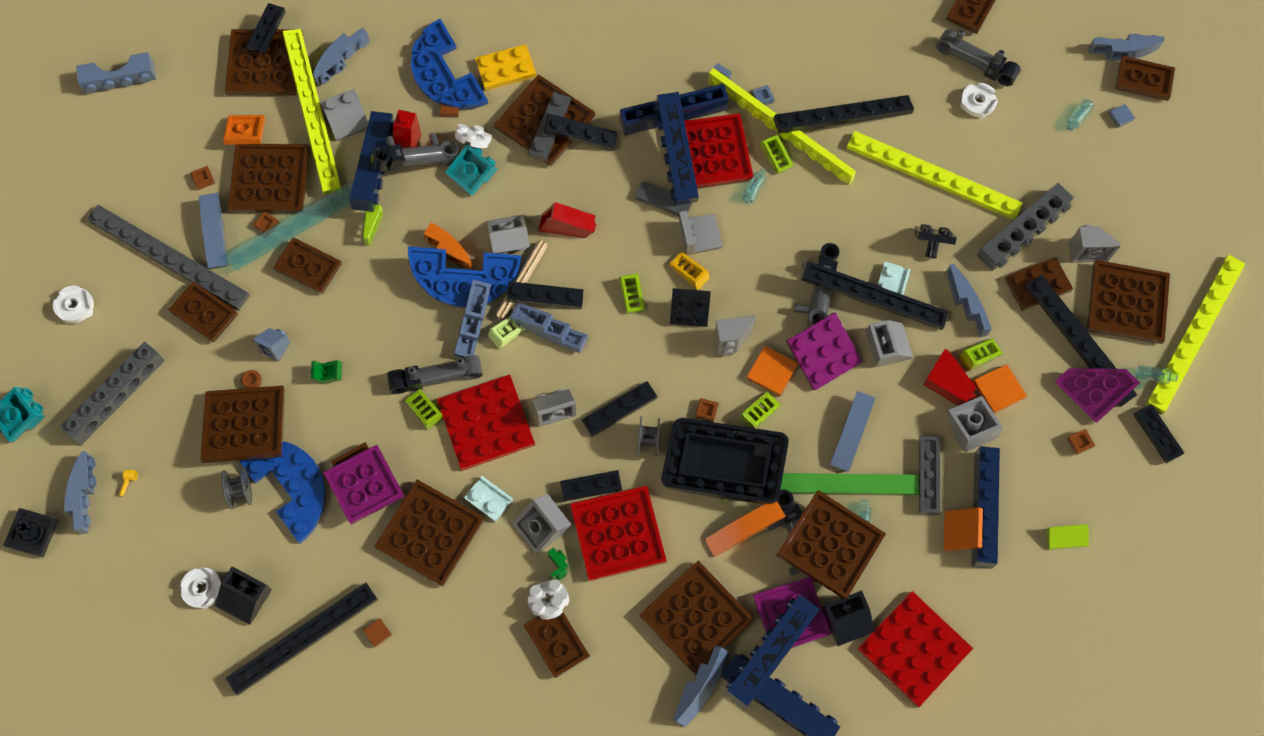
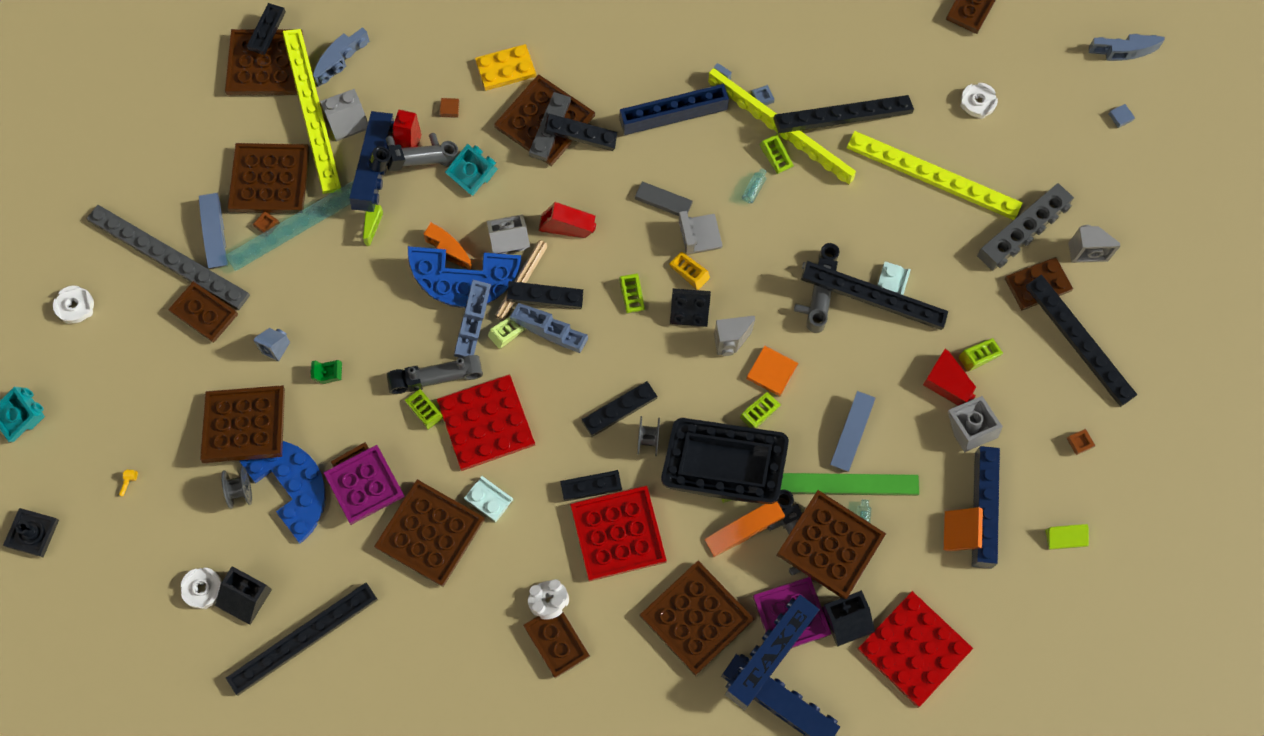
dark grey brick [60,341,165,445] -> none
sand blue slope [64,451,97,534] -> none
sand blue arch [76,52,156,93] -> none
dark orange tile [190,166,215,190] -> none
orange tile [223,115,265,145] -> none
dark orange tile [241,370,262,388] -> none
reddish brown plate [273,237,342,294] -> none
dark orange tile [363,618,392,648] -> none
blue plate [411,18,488,109] -> none
white plate [455,124,492,148] -> none
light grey slope [512,494,572,554] -> none
light grey slope [532,389,577,427] -> none
green bracket [547,547,569,581] -> none
dark blue brick [654,92,699,205] -> none
sand blue slope [673,646,730,727] -> none
red plate [685,113,754,188] -> none
dark orange tile [695,398,719,422] -> none
magenta plate [786,312,862,390] -> none
light grey slope [866,320,913,367] -> none
black plate [914,224,957,259] -> none
dark grey plate [919,436,940,515] -> none
dark grey piece [936,29,1021,86] -> none
sand blue slope [946,264,992,337] -> none
orange tile [973,364,1027,414] -> none
magenta plate [1054,368,1140,423] -> none
clear light blue cylinder [1067,99,1094,131] -> none
reddish brown plate [1087,260,1170,344] -> none
reddish brown plate [1115,55,1175,101] -> none
black plate [1133,404,1185,464] -> none
clear light blue cylinder [1136,365,1178,384] -> none
neon yellow plate [1146,255,1246,414] -> none

